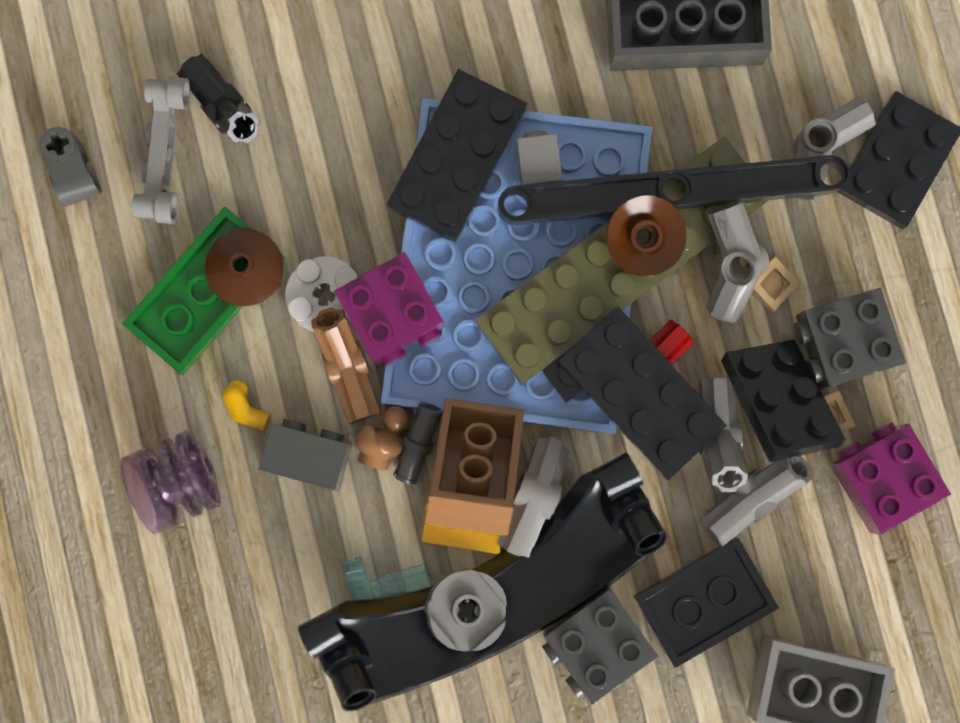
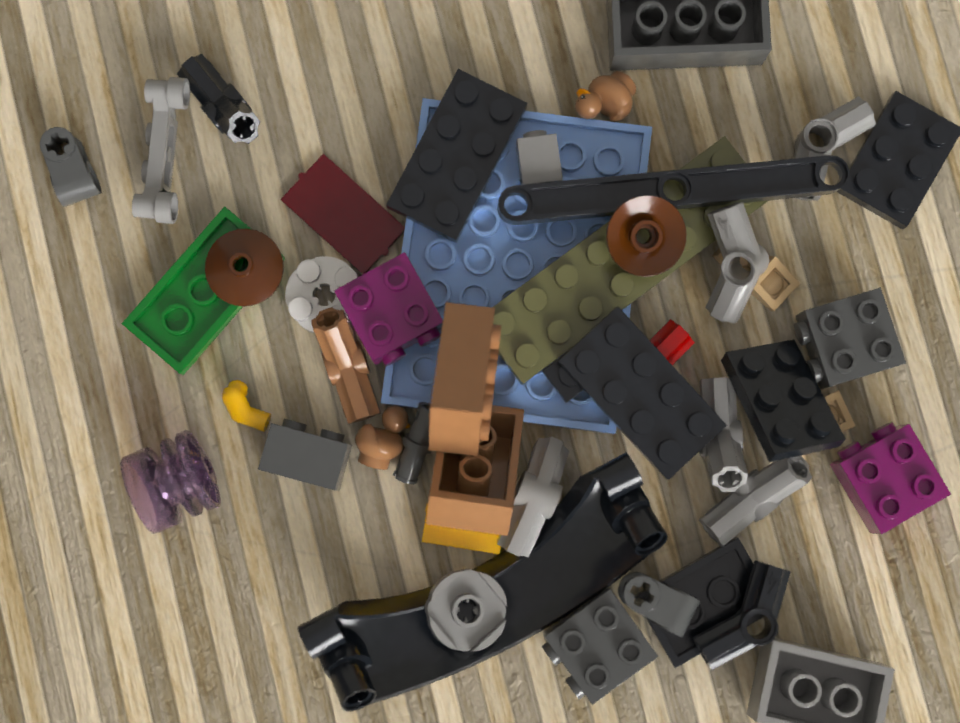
clear light blue piece [342,556,432,601] -> none
none -> dark red piece [280,154,405,275]
none -> medium nougat brick [429,302,501,456]
none -> medium nougat animal [575,71,636,122]
none -> dark grey piece [618,572,700,638]
none -> black piece [693,561,791,670]

